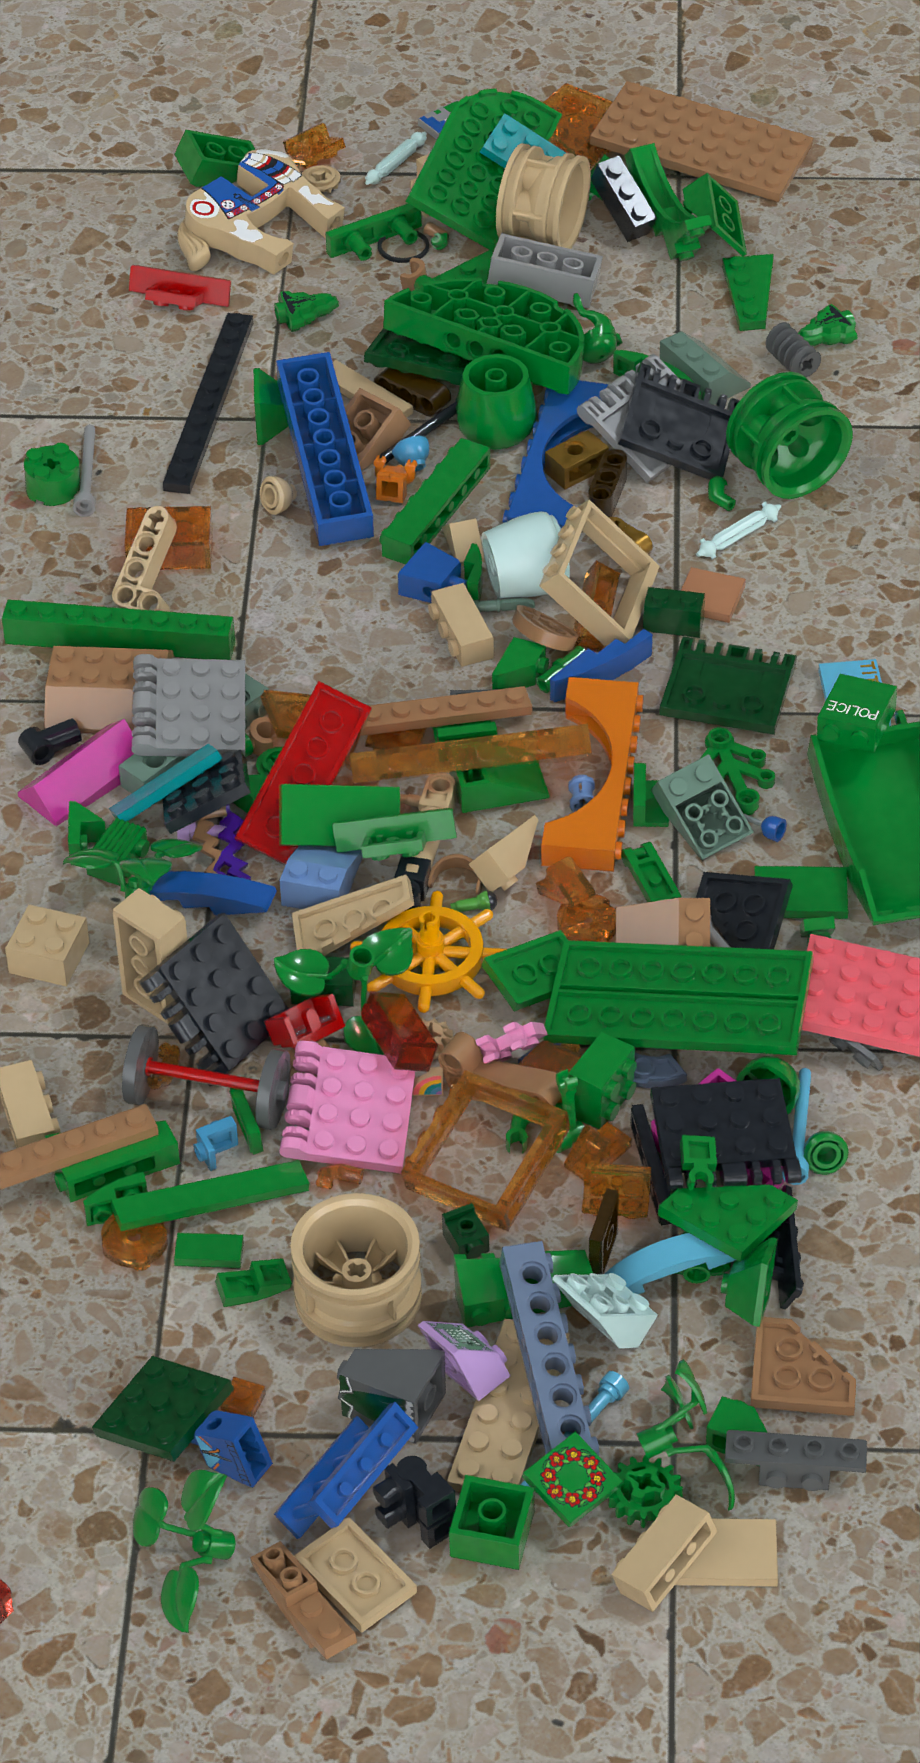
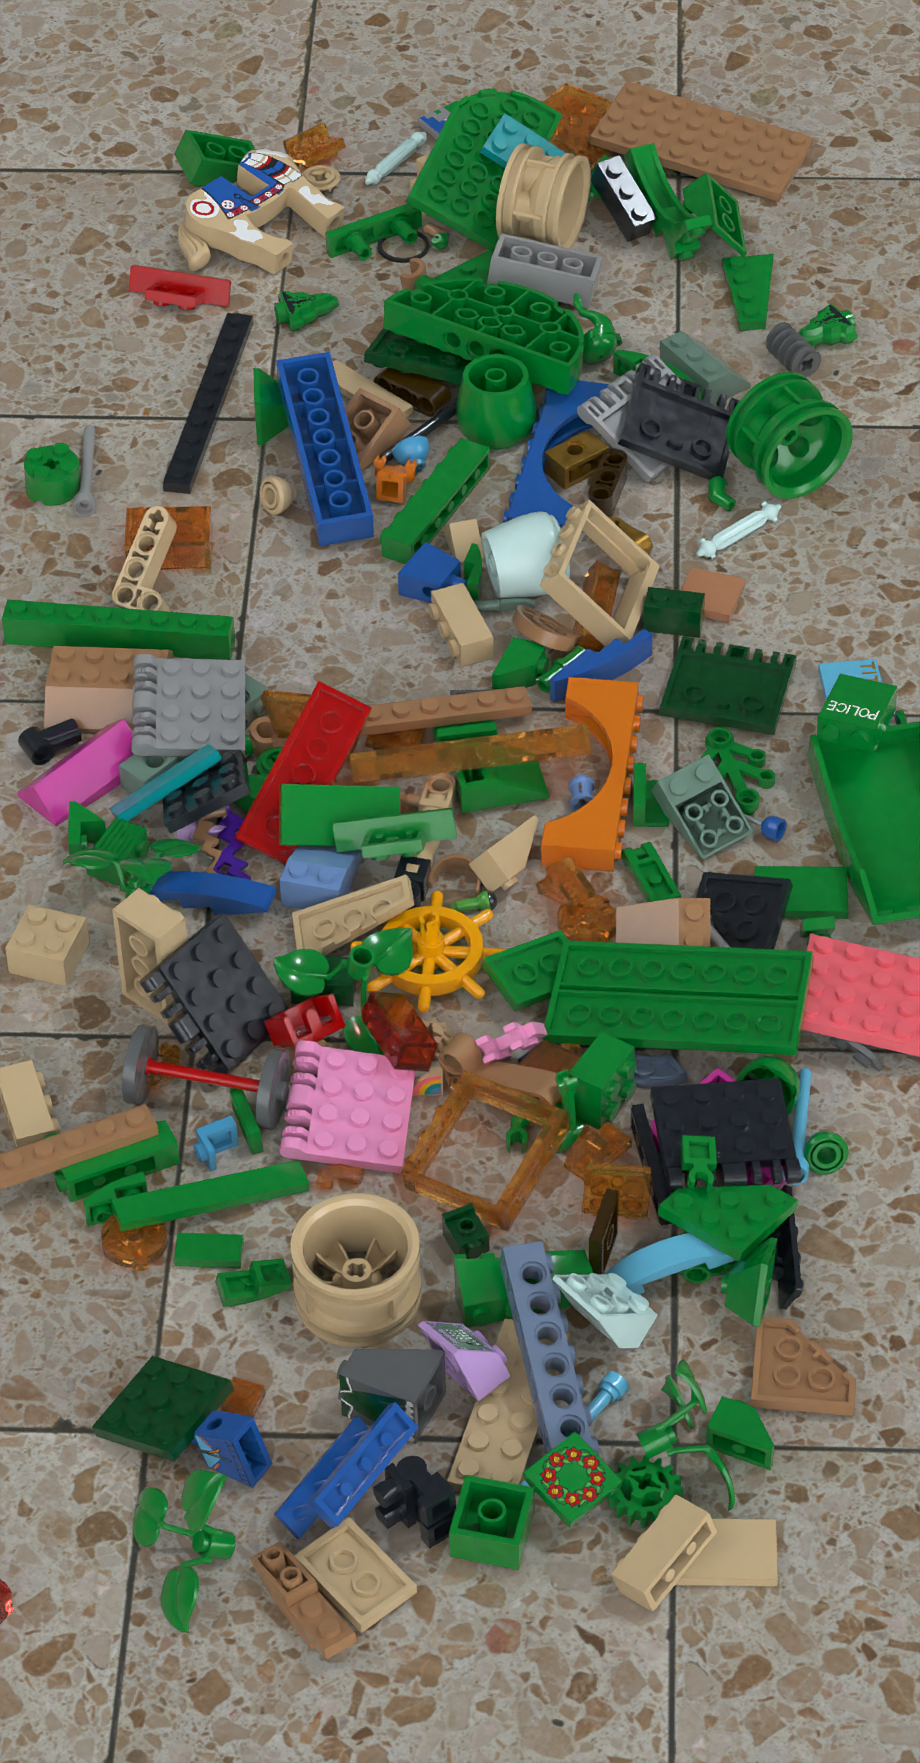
dark grey bracket [725,1430,867,1491] -> none

